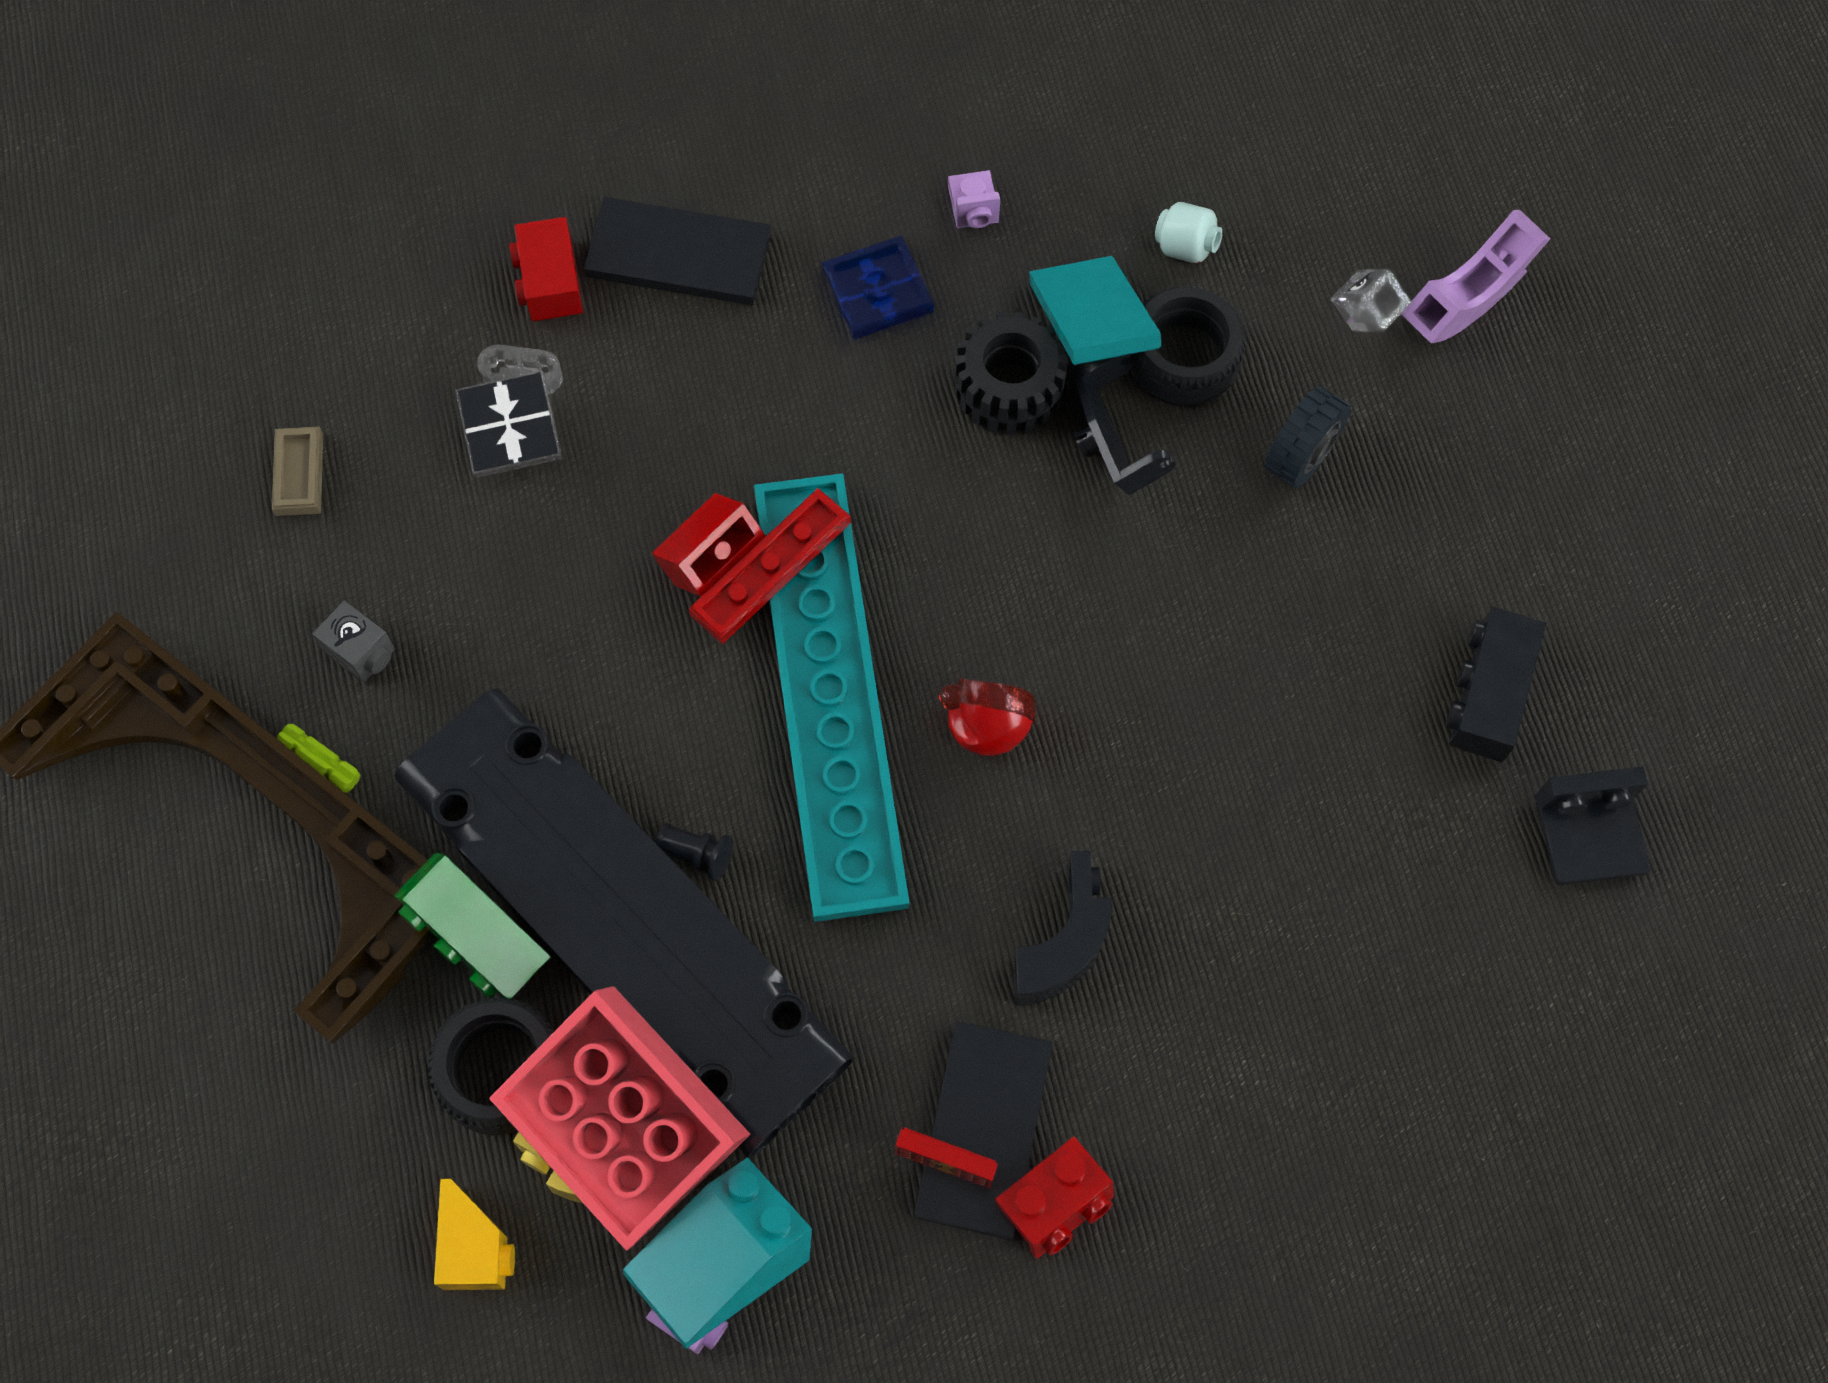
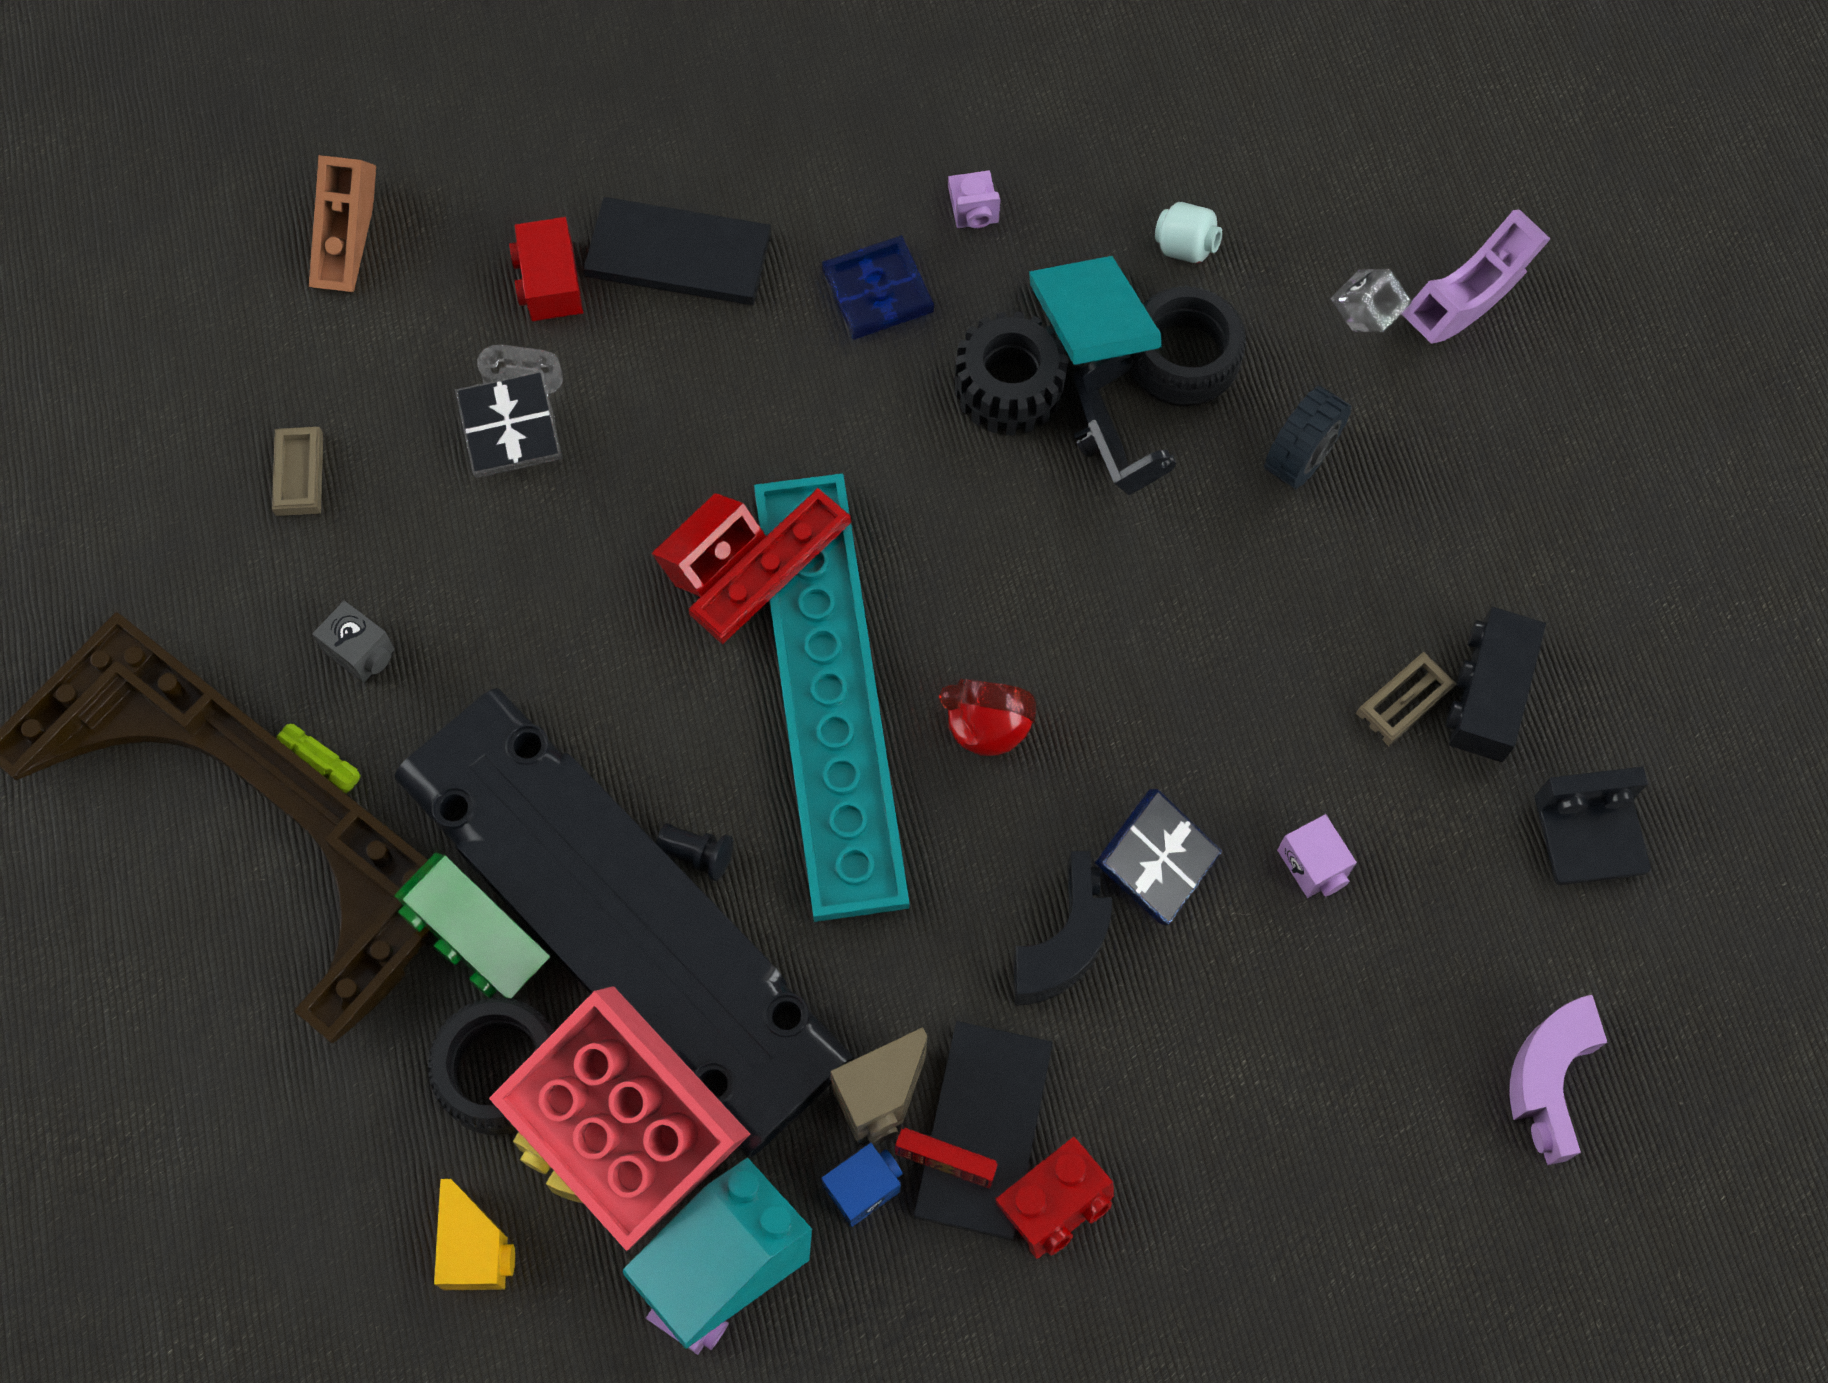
none -> nougat slope [309,155,376,292]
none -> blue brick [821,1142,903,1227]
none -> dark tan slope [831,1027,927,1145]
none -> tile [1095,789,1222,925]
none -> lavender brick [1277,814,1357,898]
none -> dark tan tile [1356,652,1457,746]
none -> lavender arch [1509,995,1607,1165]

